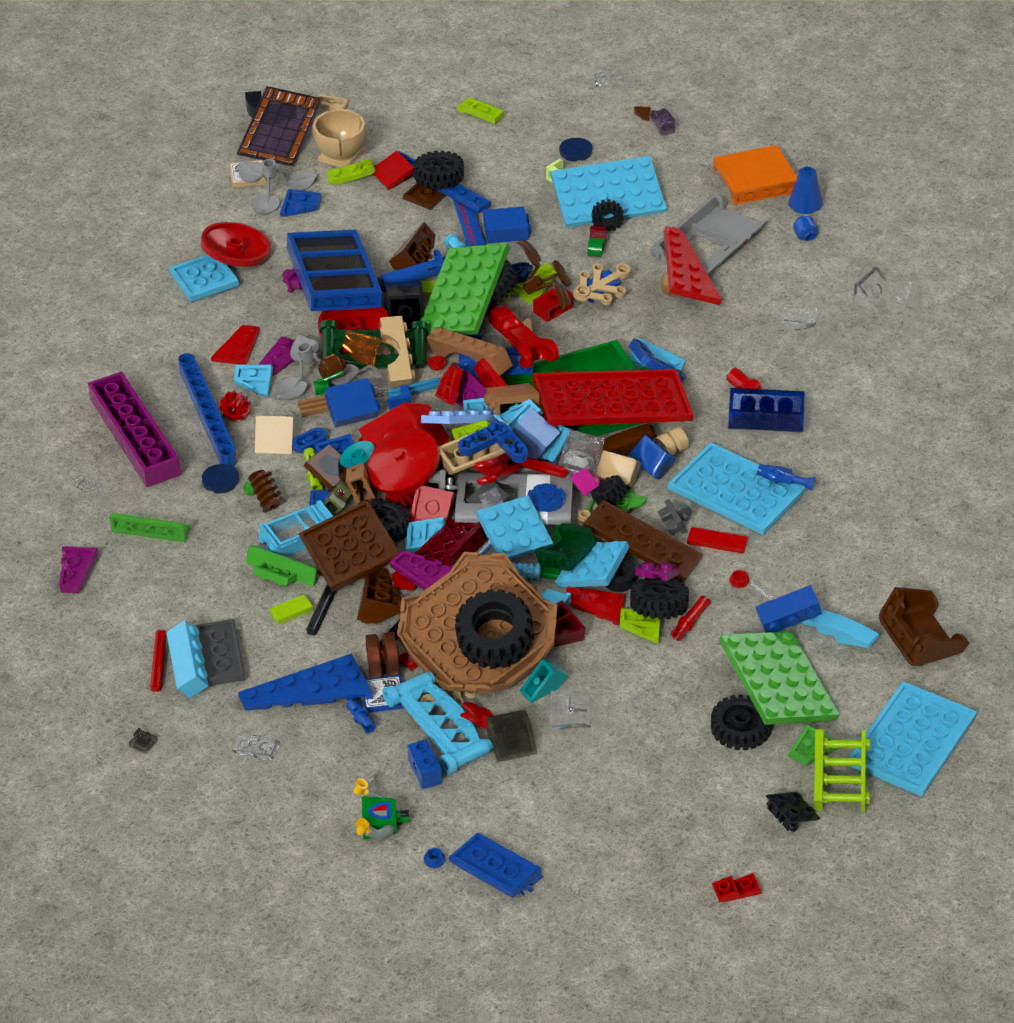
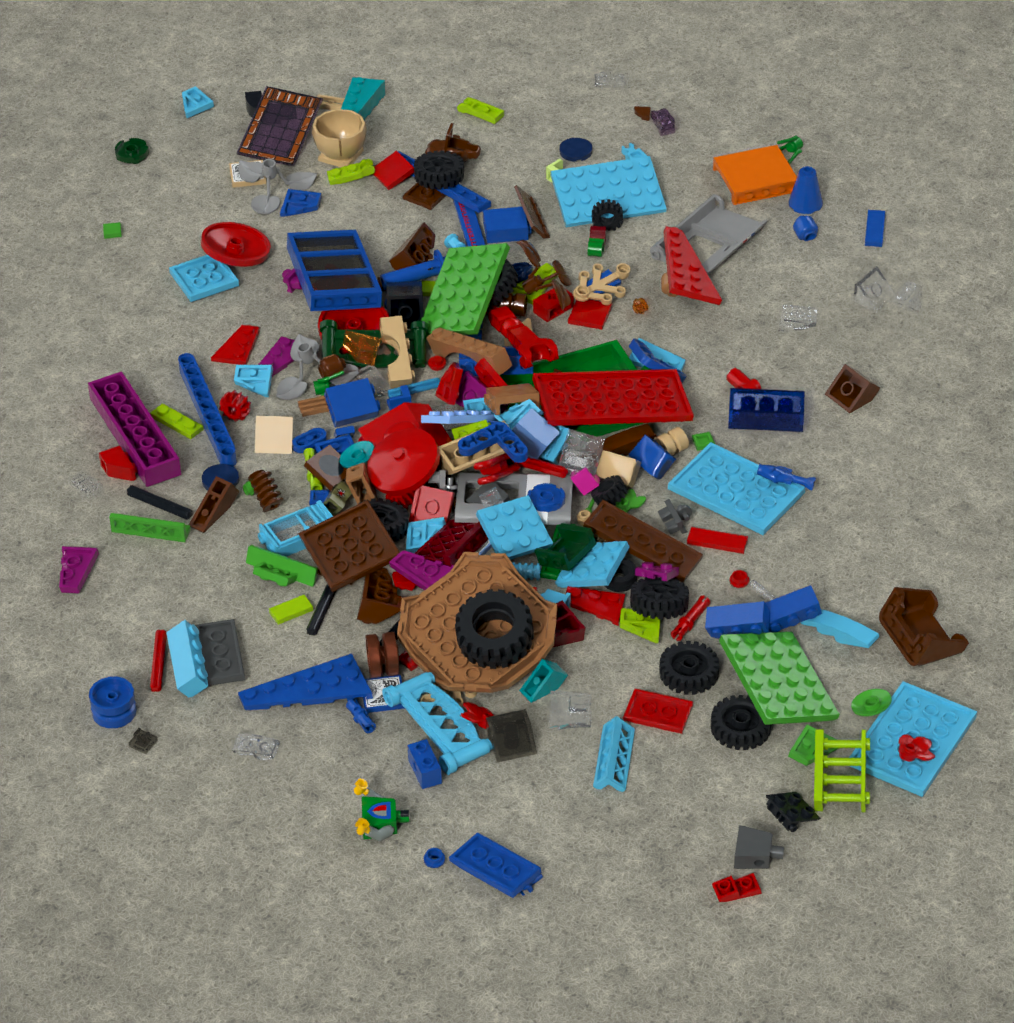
none -> blue wheel [89,676,137,728]
none -> red slope [99,445,137,481]
none -> bright green tile [103,222,122,239]
none -> dark green plate [115,138,149,164]
none -> black axle [127,485,193,520]
none -> lime plate [150,403,204,439]
none -> medium azure wing [182,86,214,118]
none -> reddish brown slope [189,476,239,533]
none -> blue tile [334,426,355,438]
none -> teal wedge [341,77,386,121]
none -> reddish brown piece [425,123,481,162]
none -> reddish brown wheel [499,293,527,317]
none -> reddish brown windscreen [514,185,550,239]
none -> red tile [568,300,612,330]
none -> medium azure fence [593,716,635,792]
none -> medium azure plate [621,143,647,159]
none -> red tile [623,688,693,734]
none -> clear orange plate [632,298,648,315]
none -> black wheel [659,641,719,695]
none -> bright green tile [692,432,715,451]
none -> blue brick [705,601,770,638]
none -> dark grey torso [734,825,784,869]
none -> green plant [777,135,803,164]
none -> reddish brown slope [825,364,880,413]
none -> bright green dish [851,689,892,716]
none -> blue tile [865,210,885,247]
none -> red plate [898,734,935,762]

